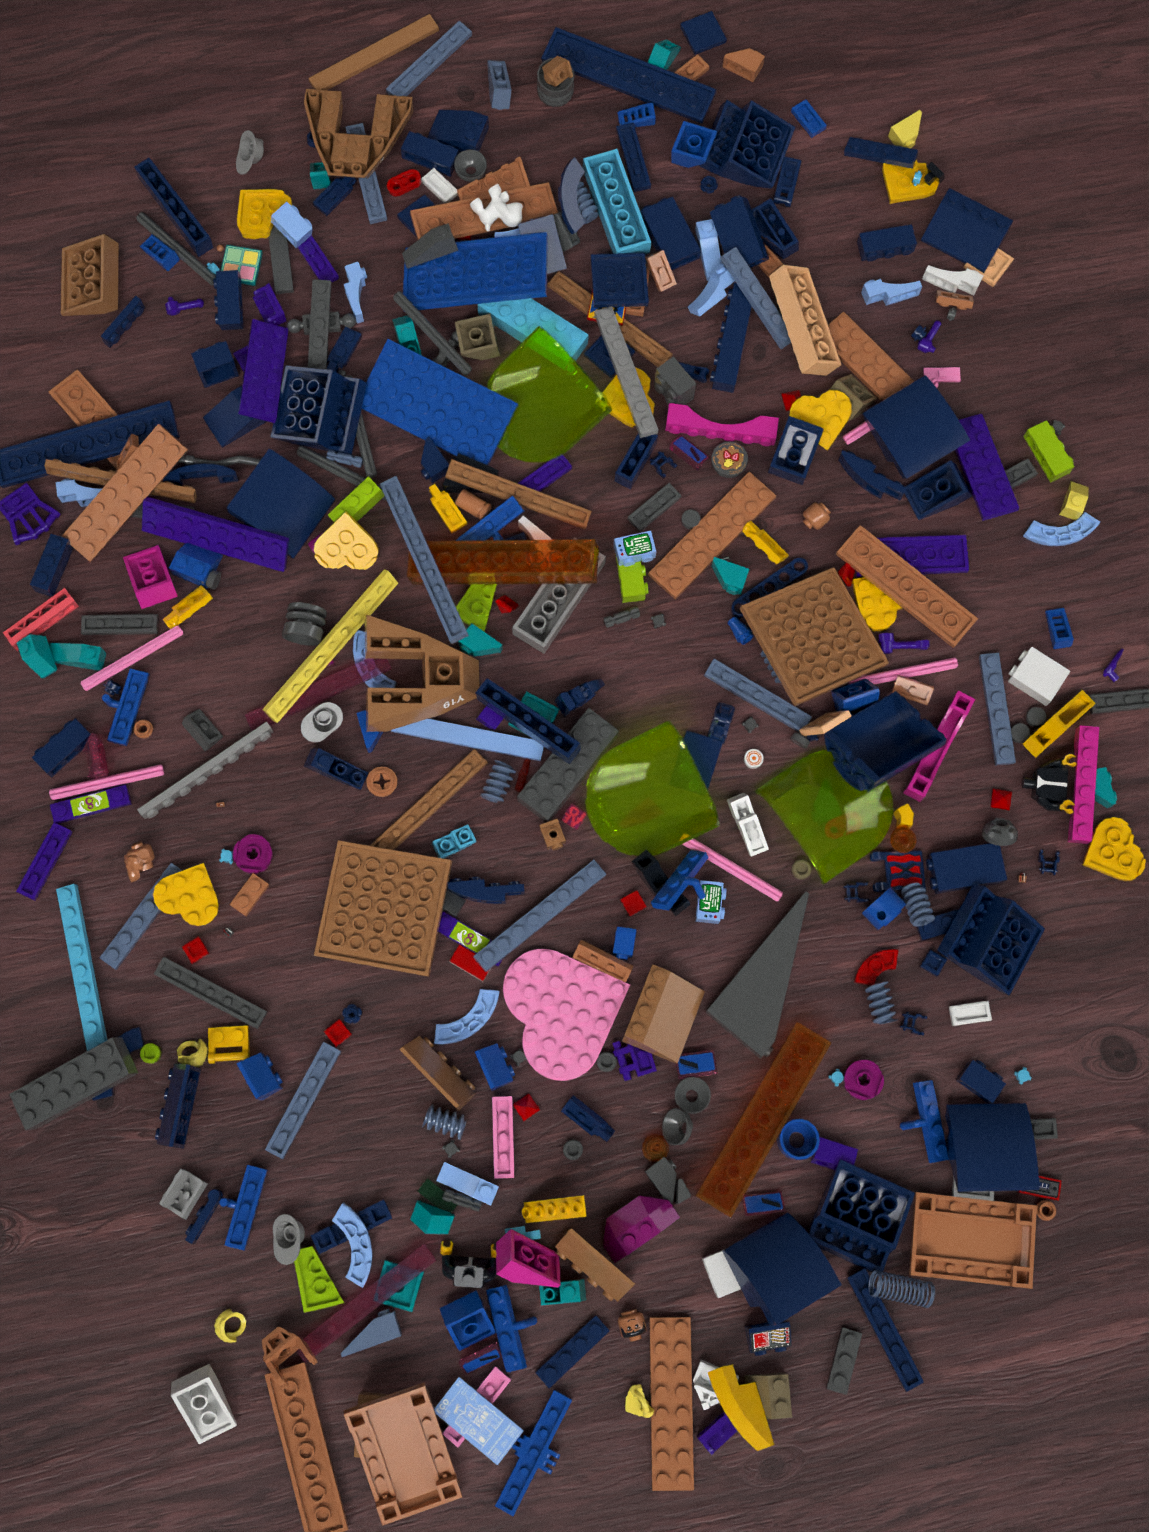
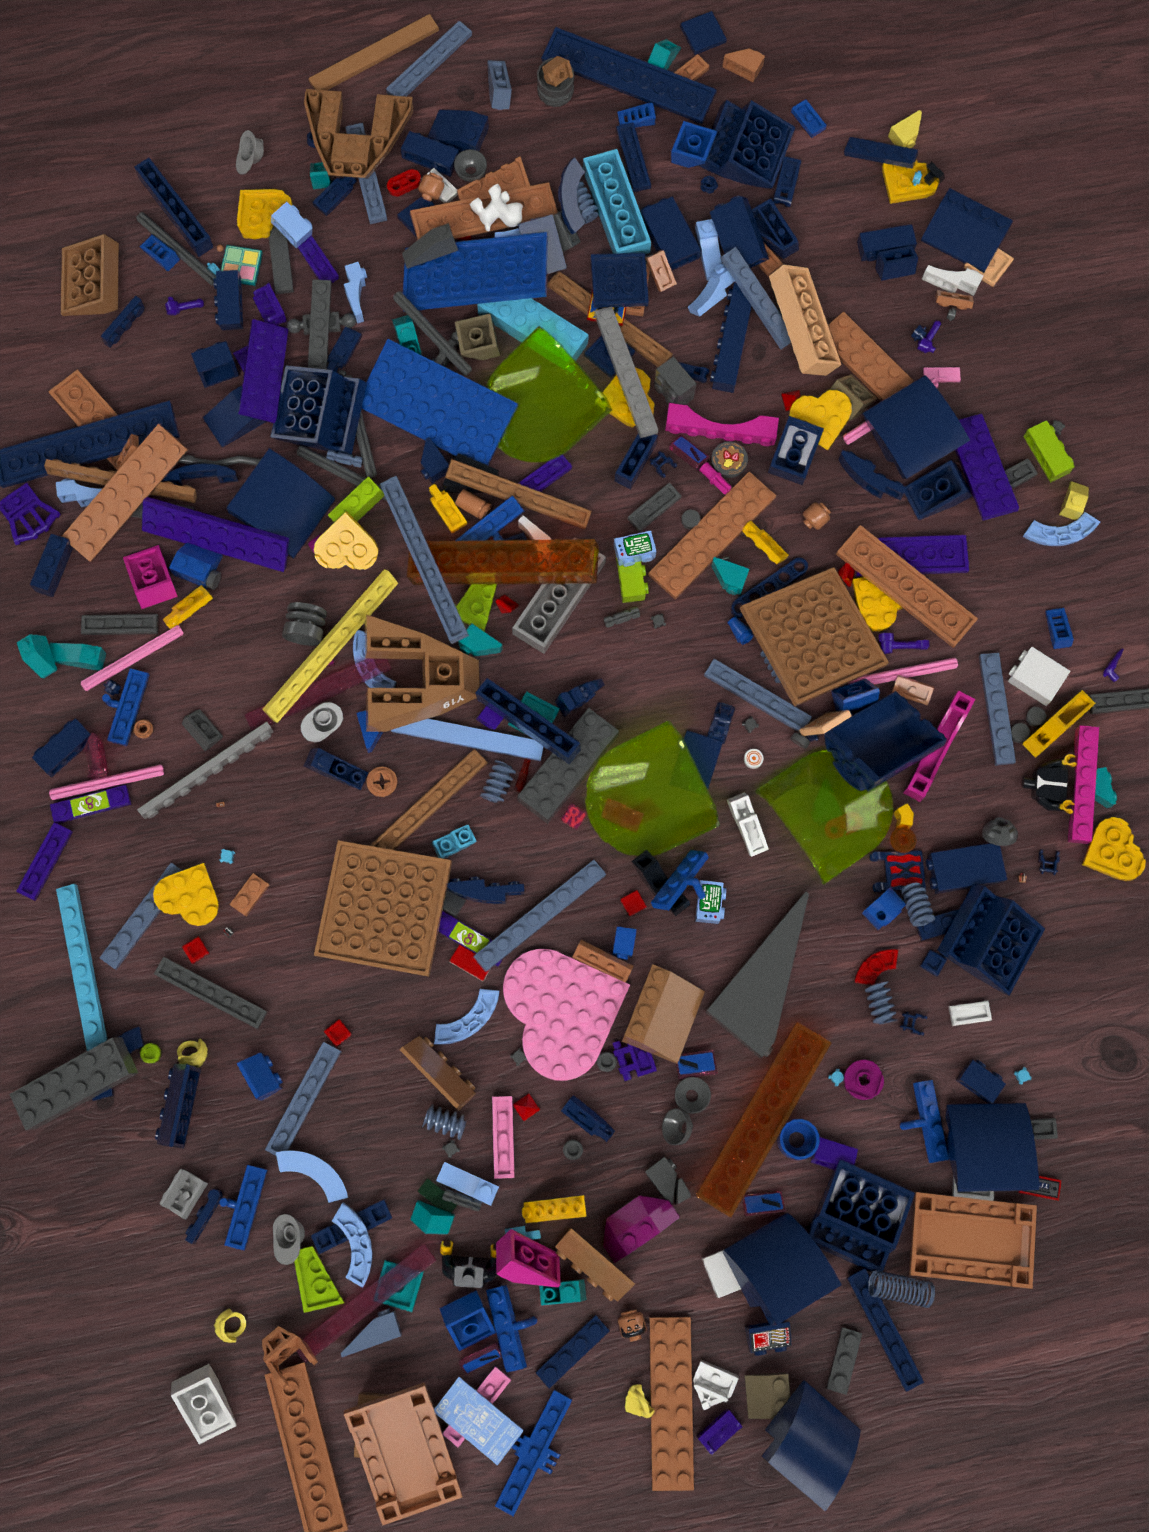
coral fence [3,588,79,651] -> none
nougat head [124,841,155,883] -> none
yellow plate [208,1025,250,1064] -> none
magenta plate [233,834,273,874] -> none
dark blue plate [342,1004,362,1024] -> none
blue slope [475,1044,515,1091] -> none
medium nougat brick [539,818,566,851] -> none
clear orange cone [642,1134,669,1162] -> none
bright pink axle [680,834,783,901] -> none
yellow slope [708,1365,774,1451] -> none
dark tan tile [791,860,811,880] -> none
dark blue piece [843,882,869,903] -> none
light blue slope [861,279,922,306] -> none
red slope [990,789,1012,811] -> none
nougat plate [1036,1200,1056,1221] -> none
none -> light blue tile [276,1150,348,1203]
none -> nougat head [418,172,445,202]
none -> clear orange slope [601,799,644,833]
none -> dark pink axle [699,462,731,494]
none -> dark blue slope [762,1380,861,1511]
none -> dark blue brick [875,246,918,281]

